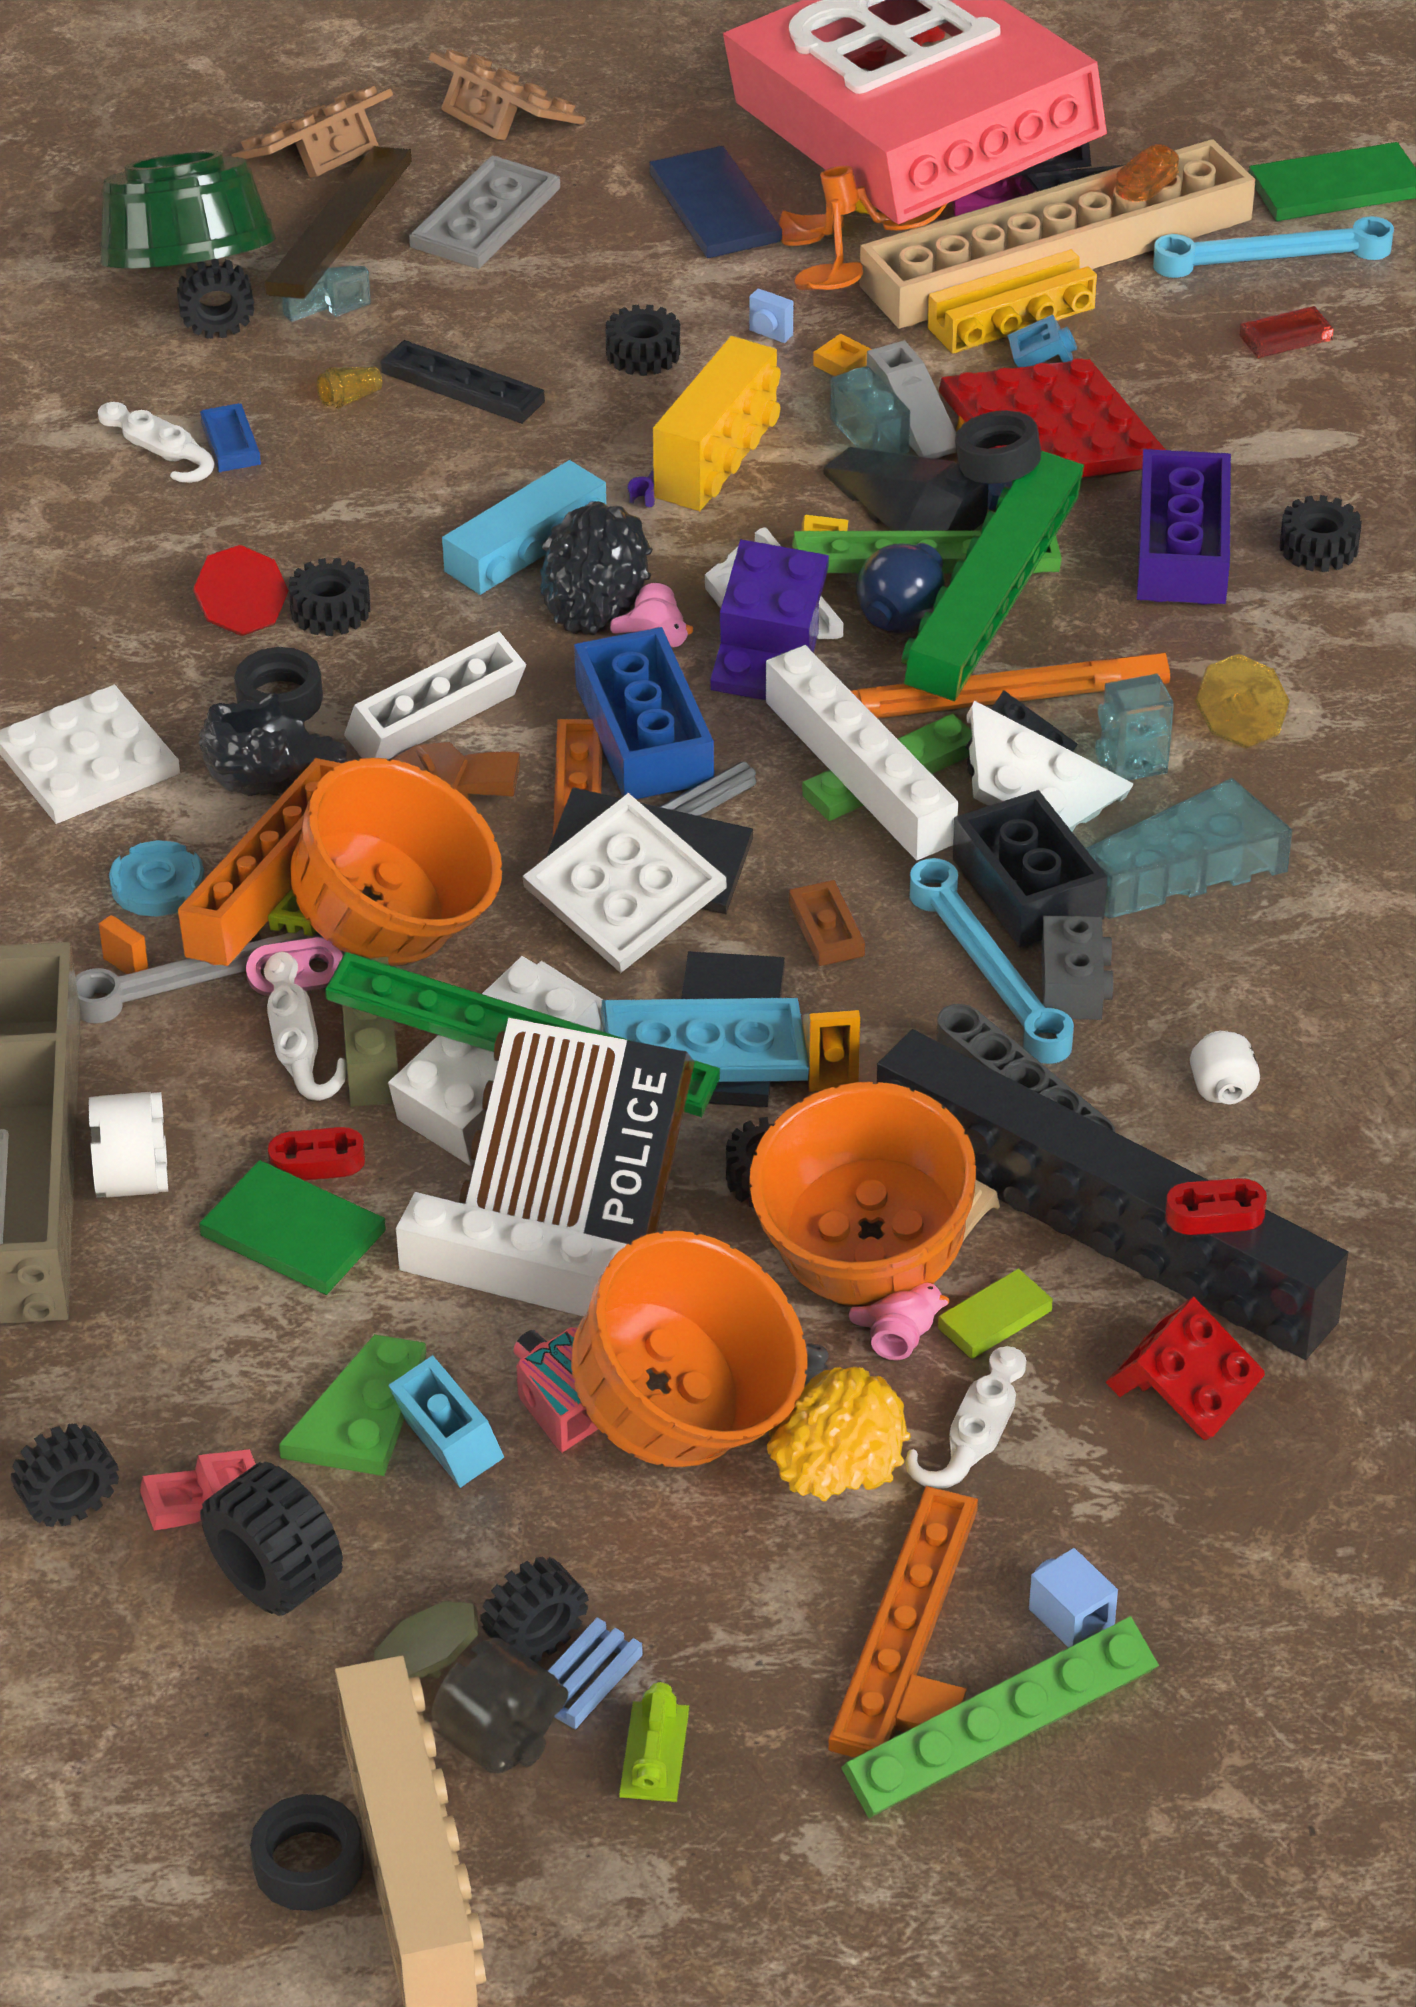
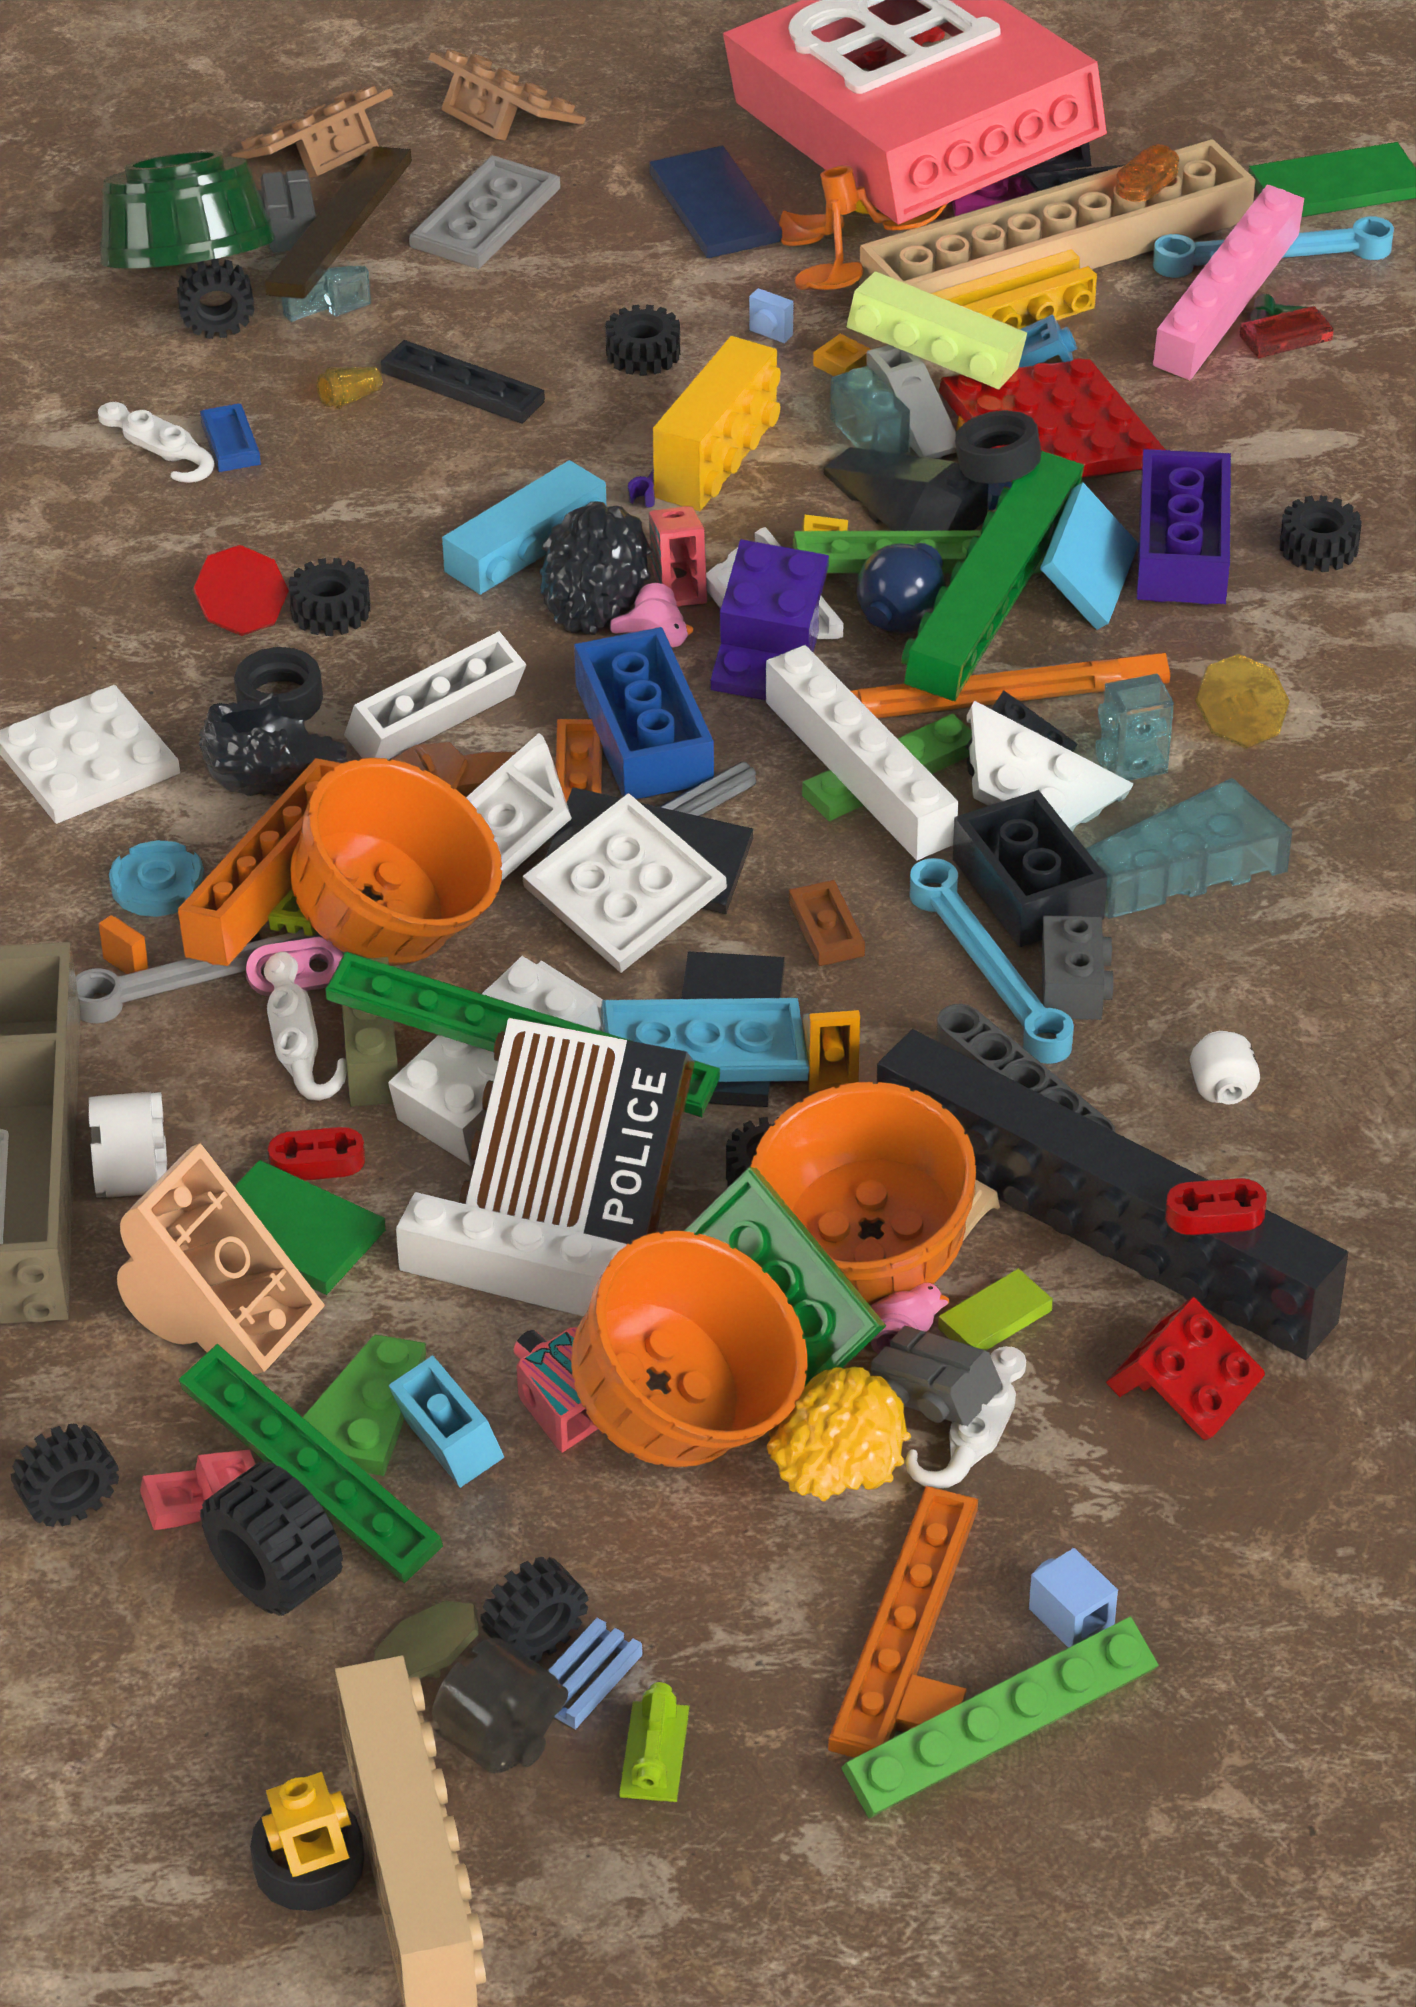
none -> light nougat brick [117,1143,325,1374]
none -> green plate [178,1344,443,1584]
none -> dark grey brick [258,170,316,253]
none -> yellow brick [261,1772,351,1877]
none -> white wing [466,733,572,880]
none -> coral torso [649,506,707,607]
none -> green tile [685,1167,886,1387]
none -> yellowish green brick [846,271,1027,389]
none -> dark grey brick [870,1325,1002,1426]
none -> medium azure tile [1040,482,1139,630]
none -> bright pink brick [1153,184,1304,380]
none -> dark green hand [1251,294,1309,327]

